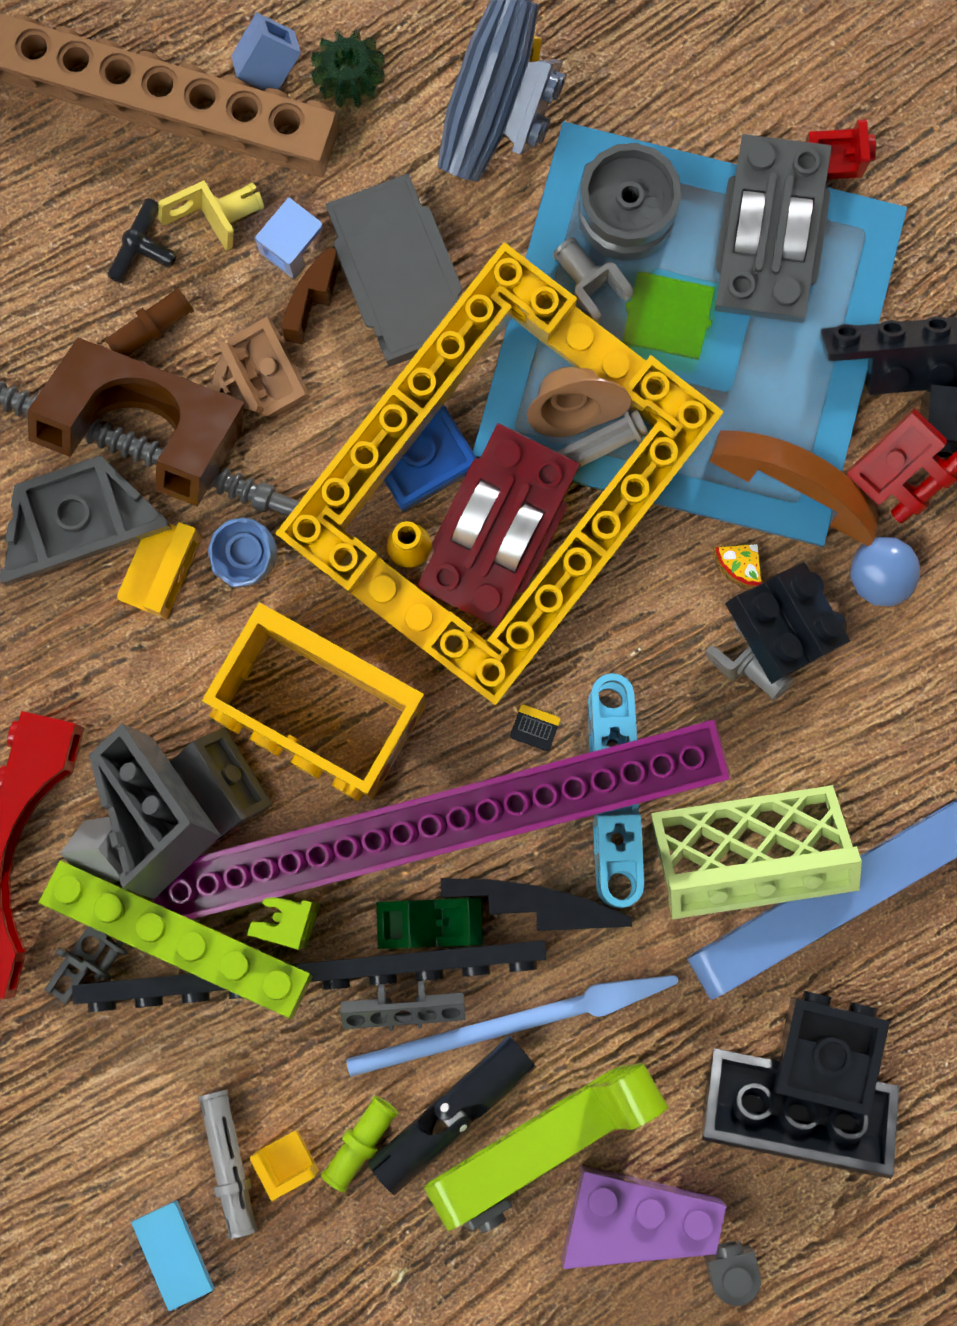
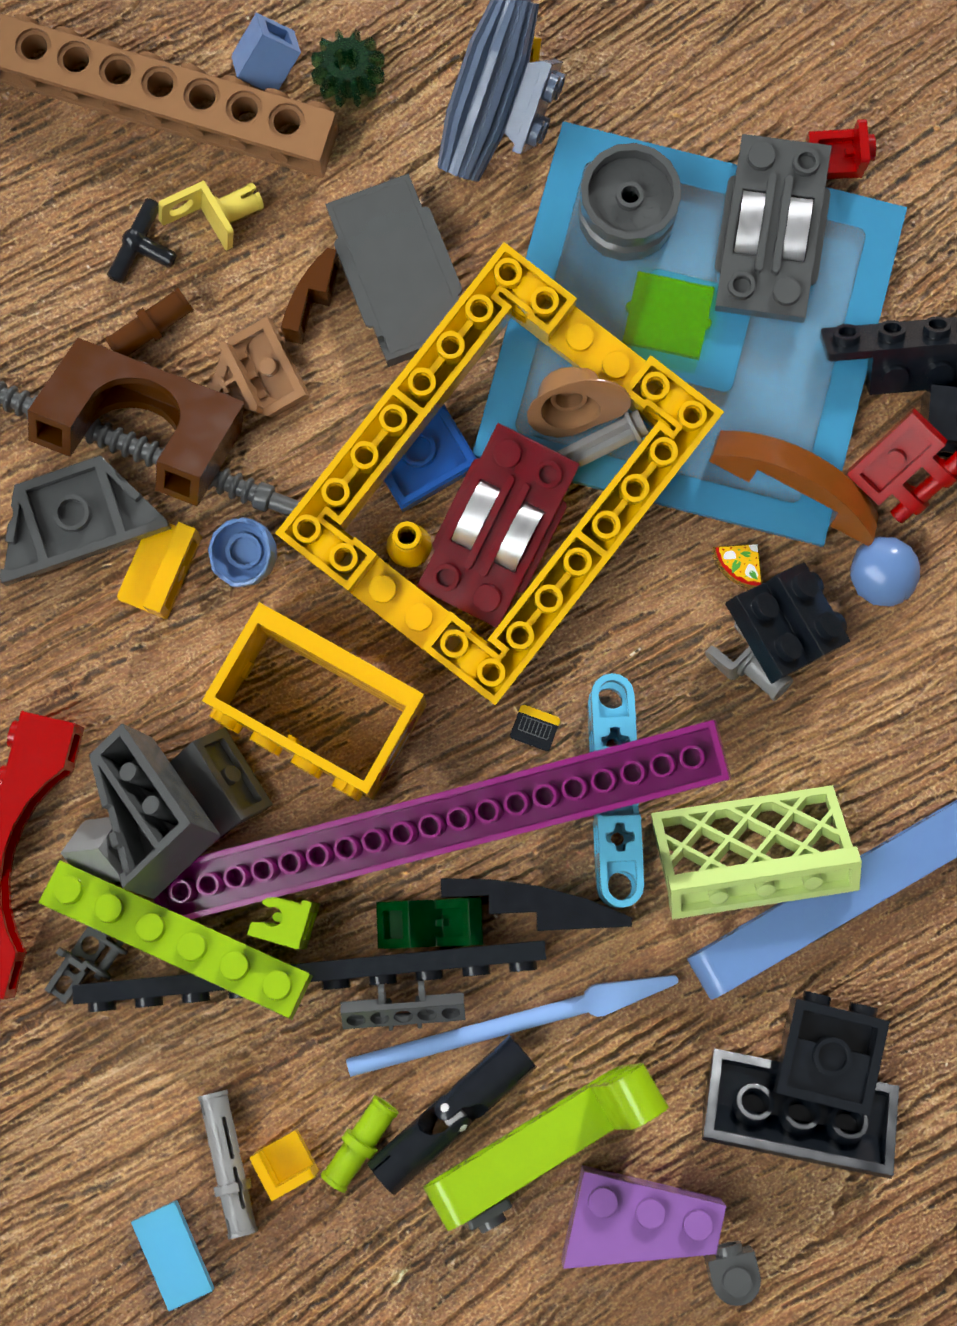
light blue panel [255,197,322,279] -> none
light grey piece [553,237,634,322] -> none

